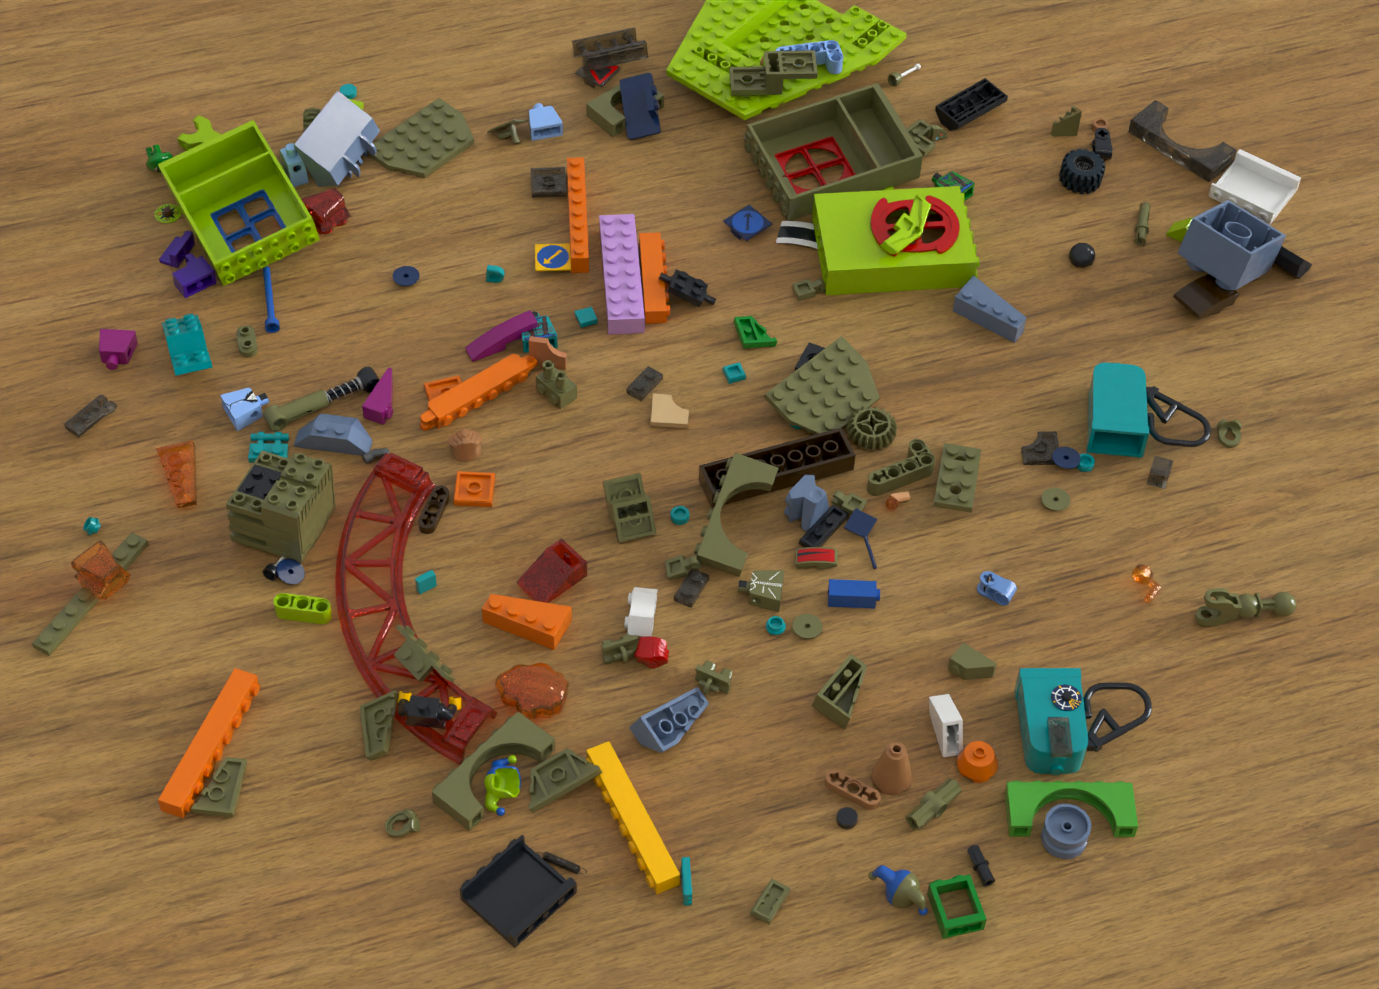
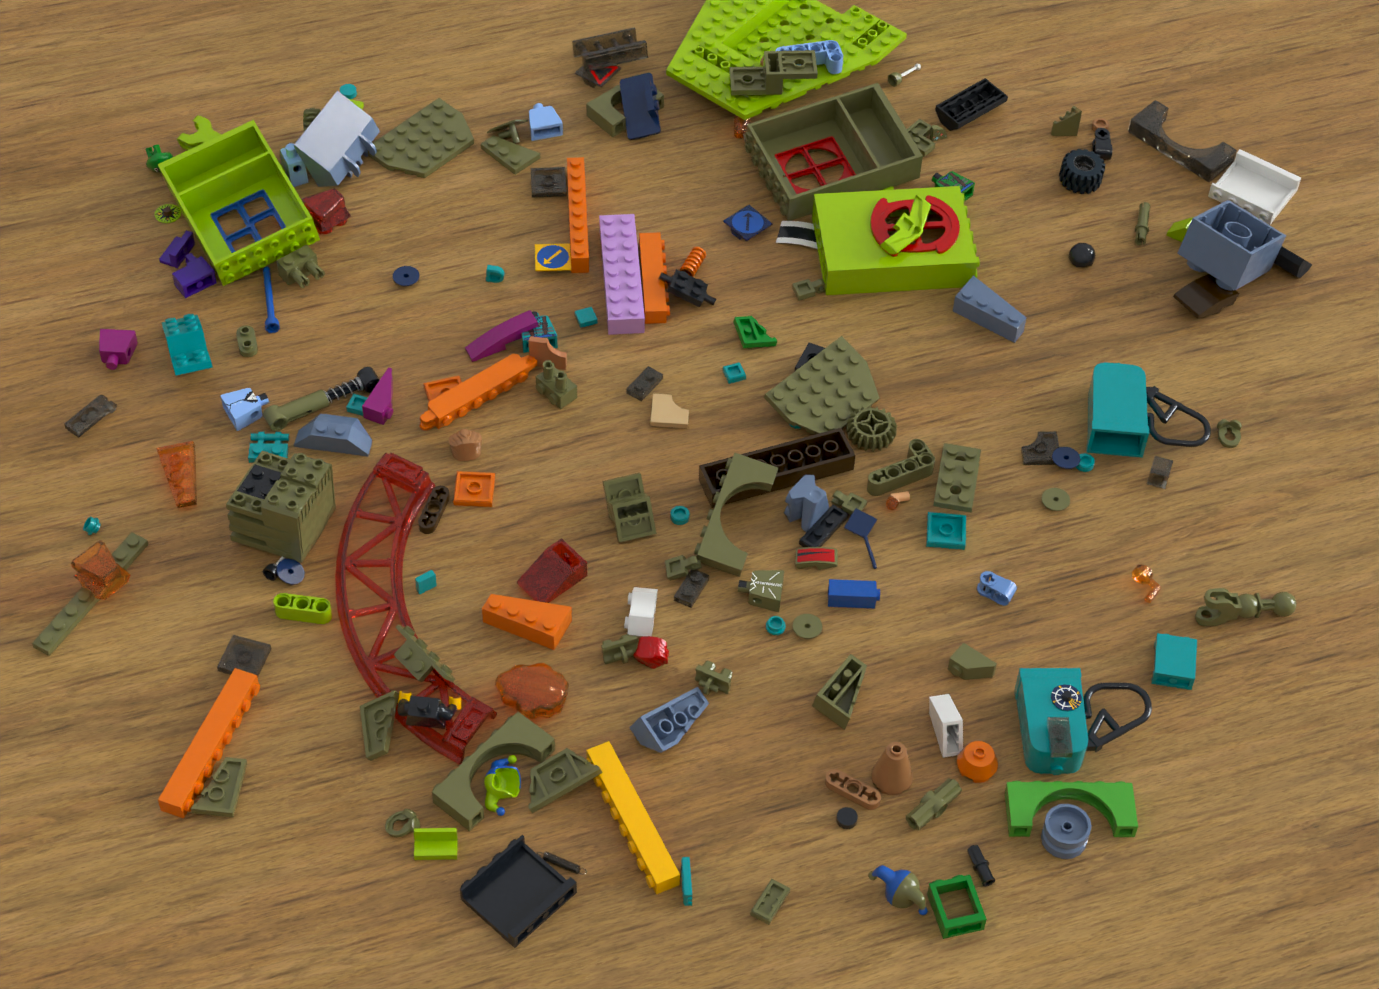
dark grey arm [362,448,391,464] -> none
none -> clear smoke plate [217,635,271,678]
none -> olive brick [277,245,325,288]
none -> teal tile [346,394,368,416]
none -> lime panel [414,828,458,860]
none -> olive wing [481,136,541,175]
none -> orange piece [680,247,707,277]
none -> clear orange cone [734,115,751,139]
none -> teal tile [926,512,966,550]
none -> teal panel [1151,633,1197,690]

